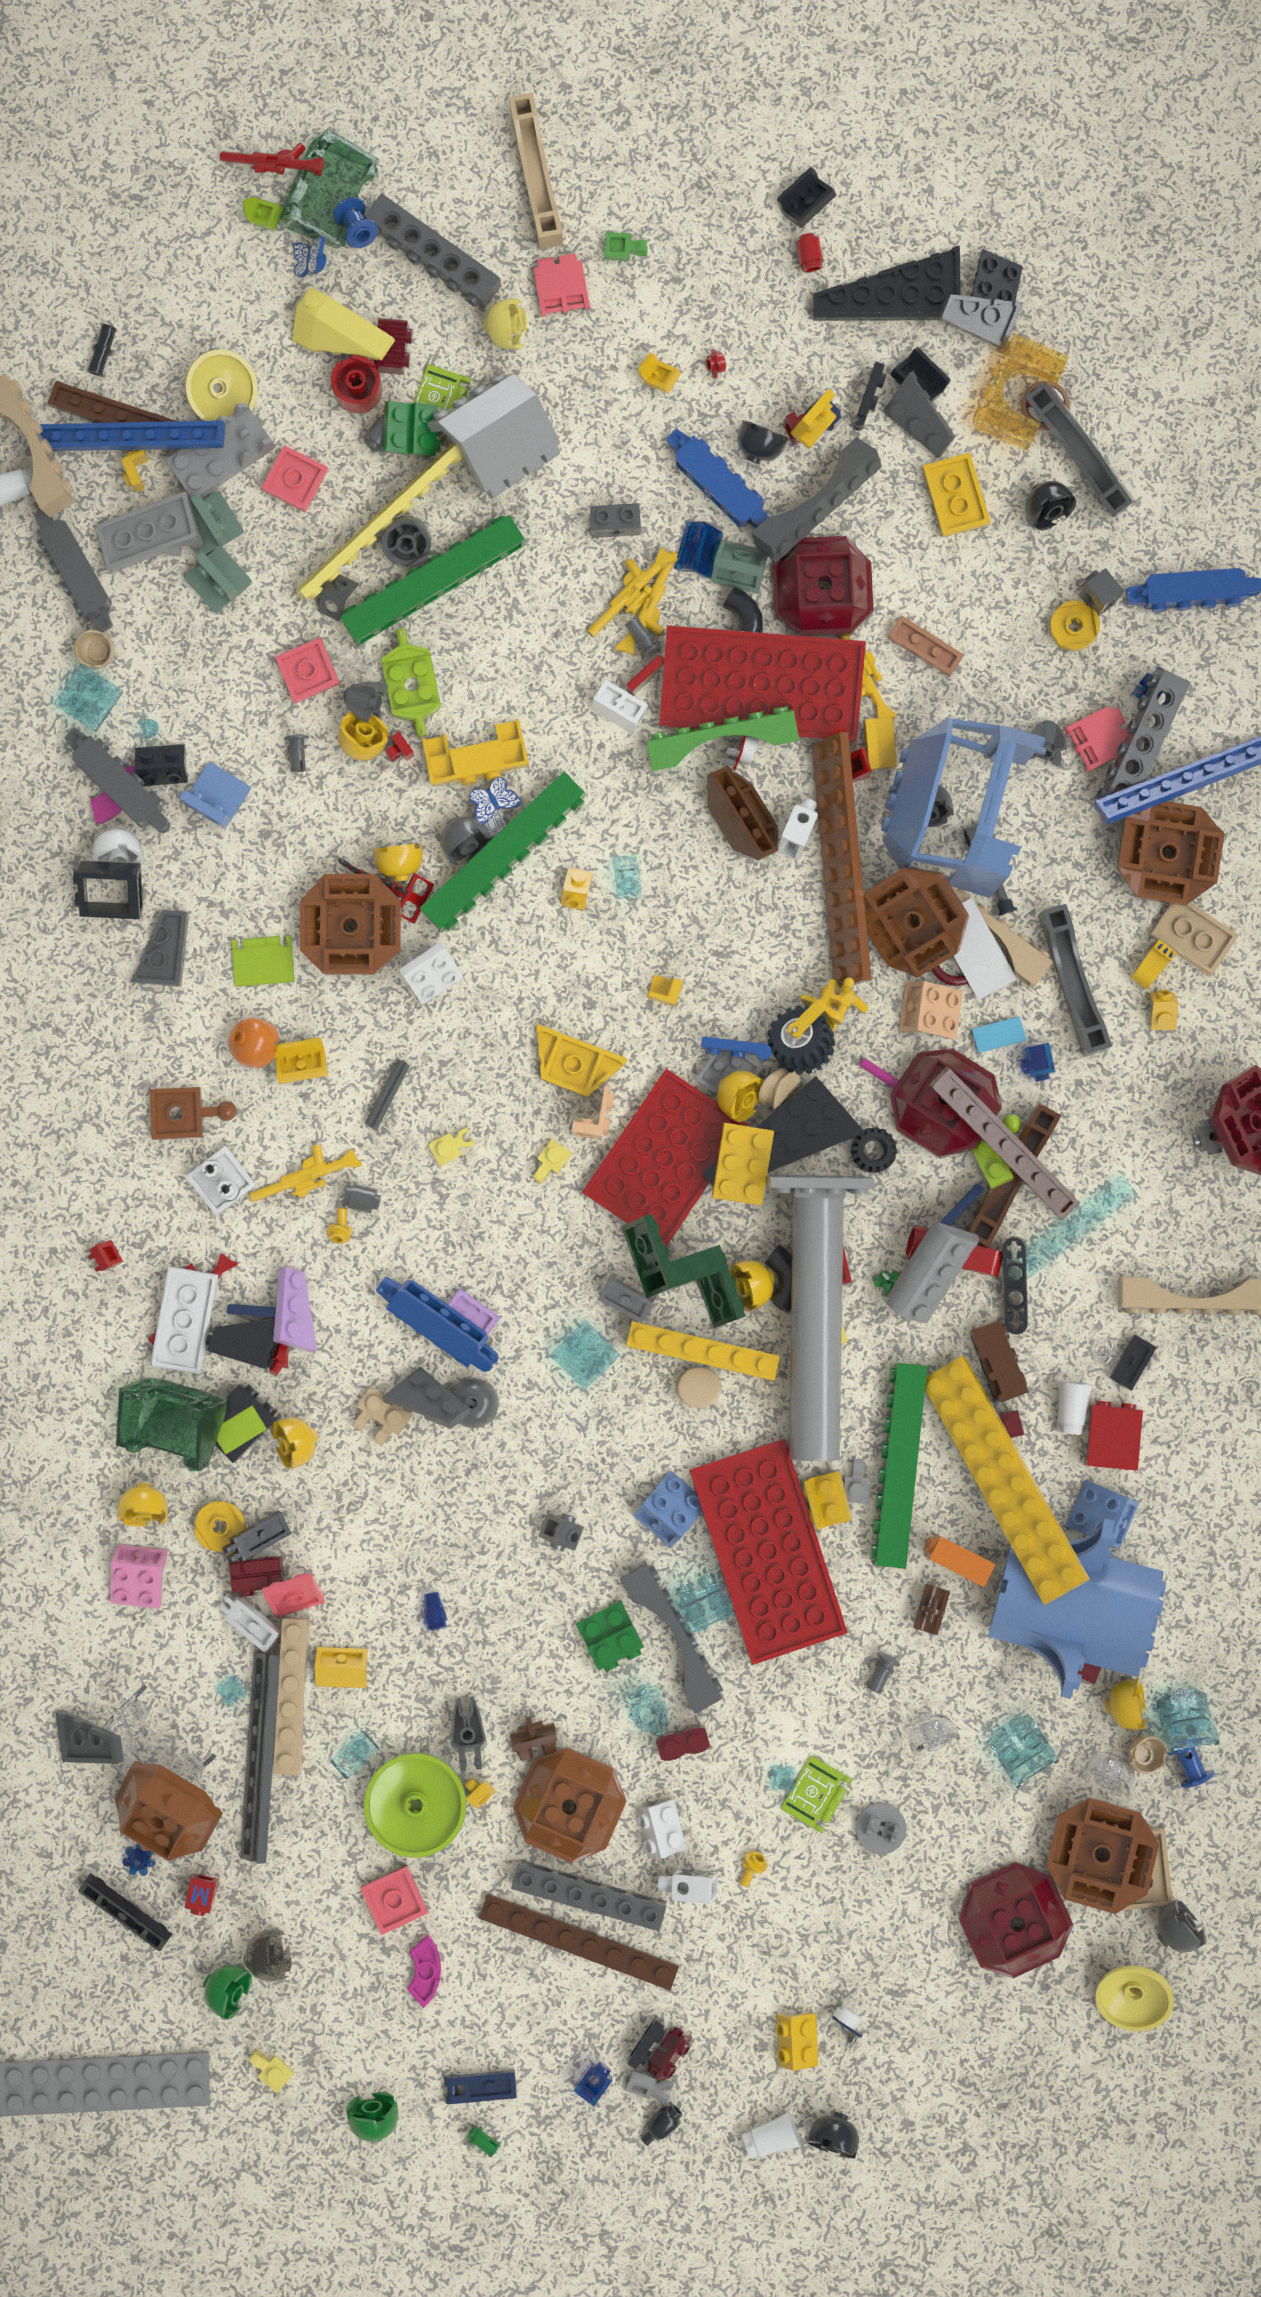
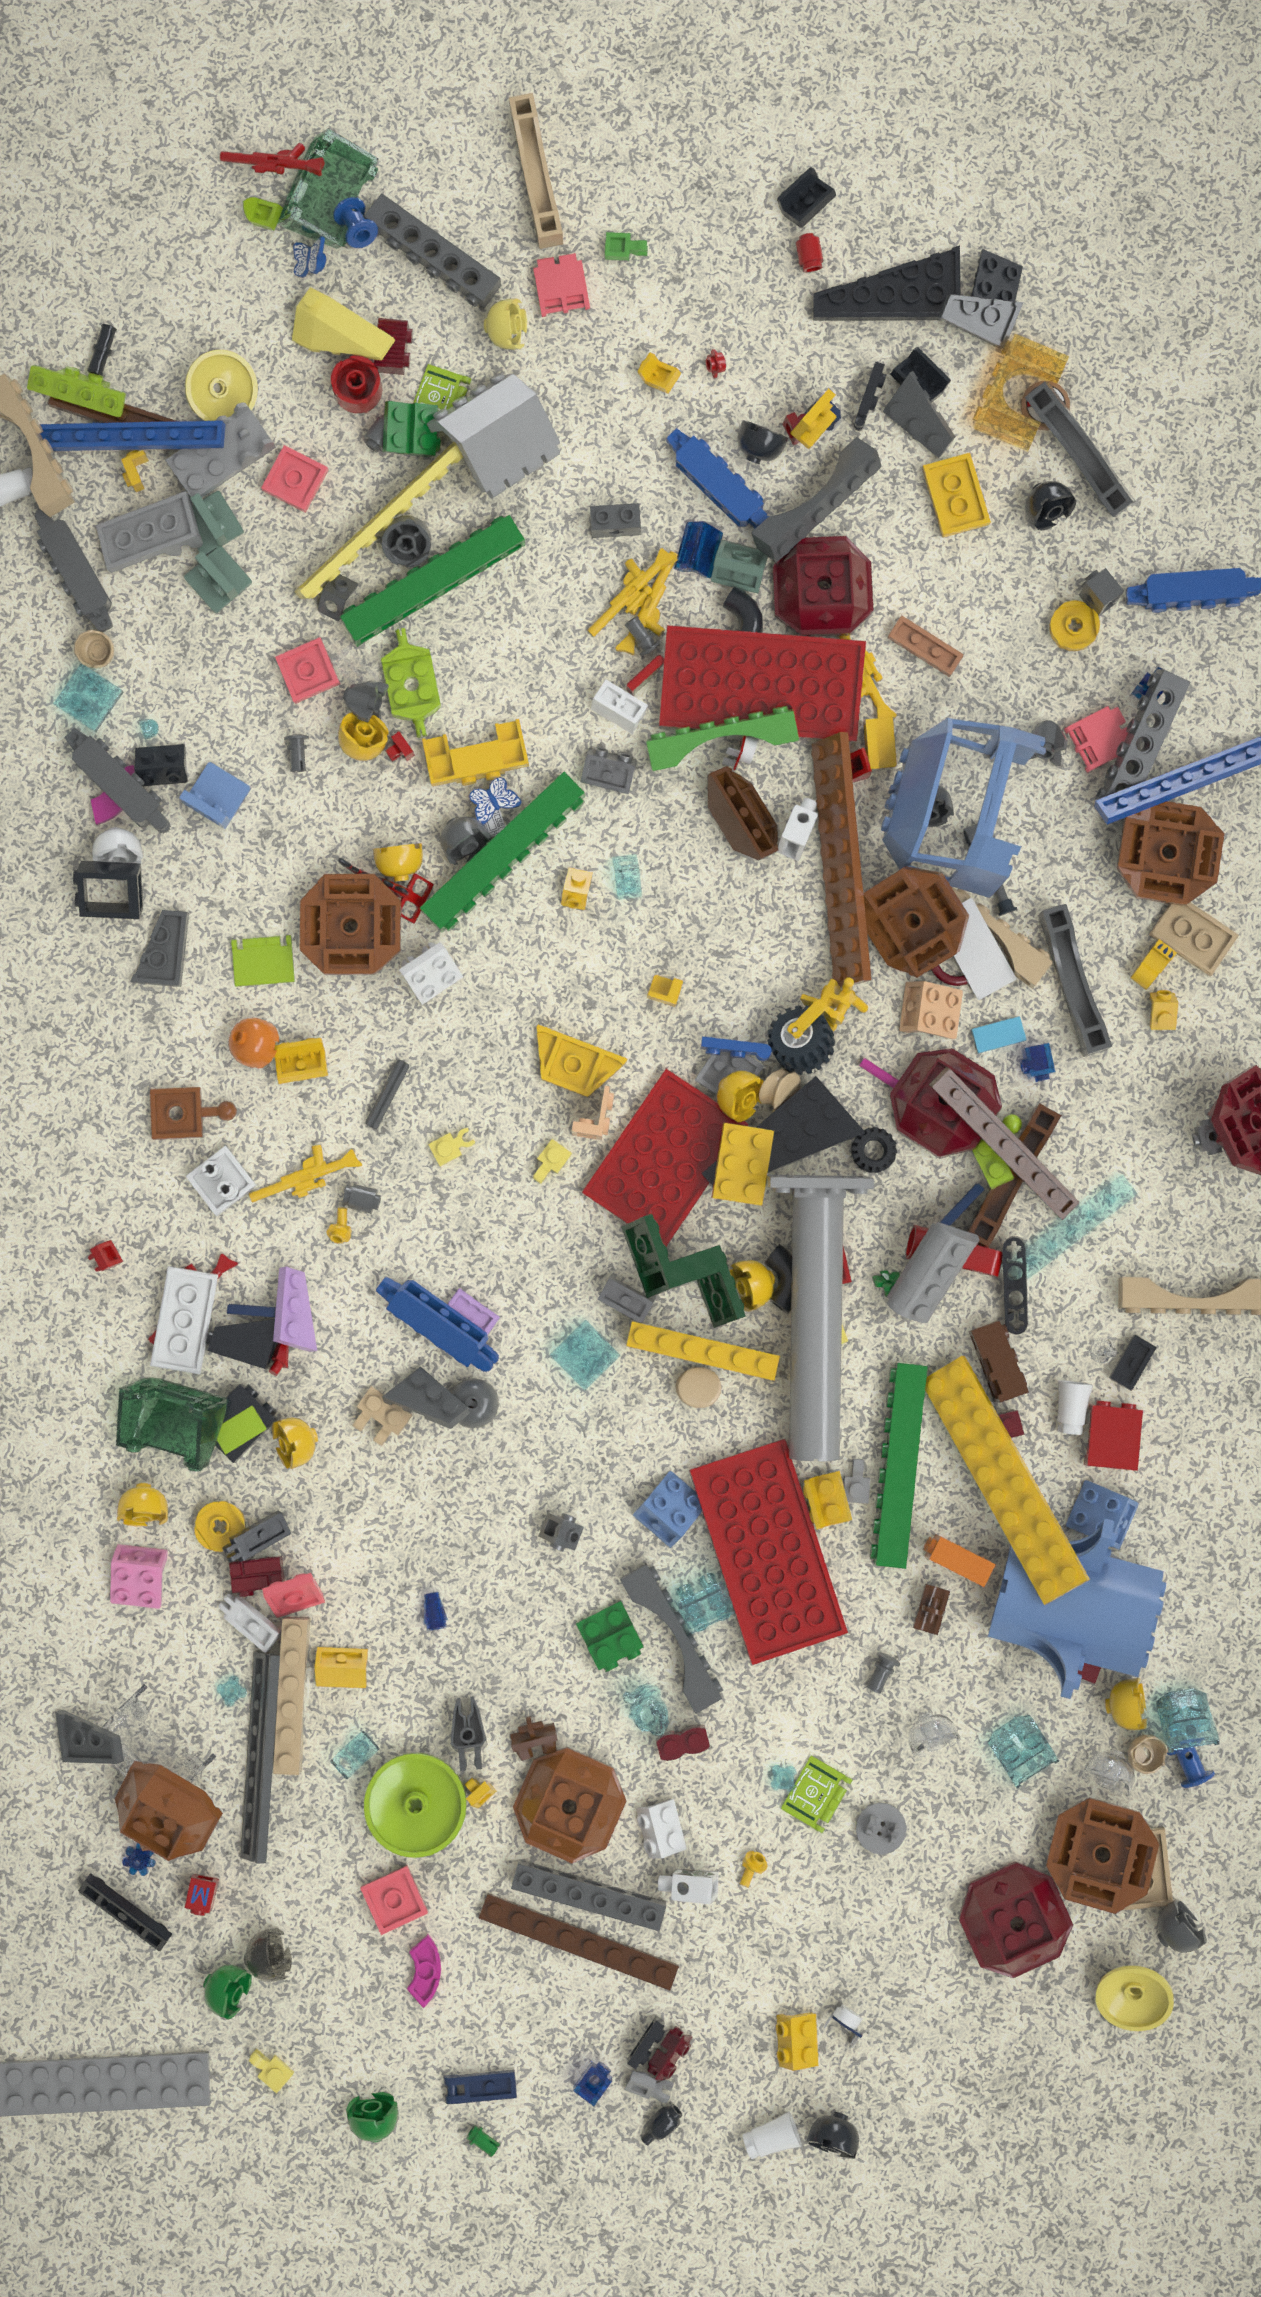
none -> lime bracket [27,365,126,417]
none -> flat silver bracket [580,747,637,794]

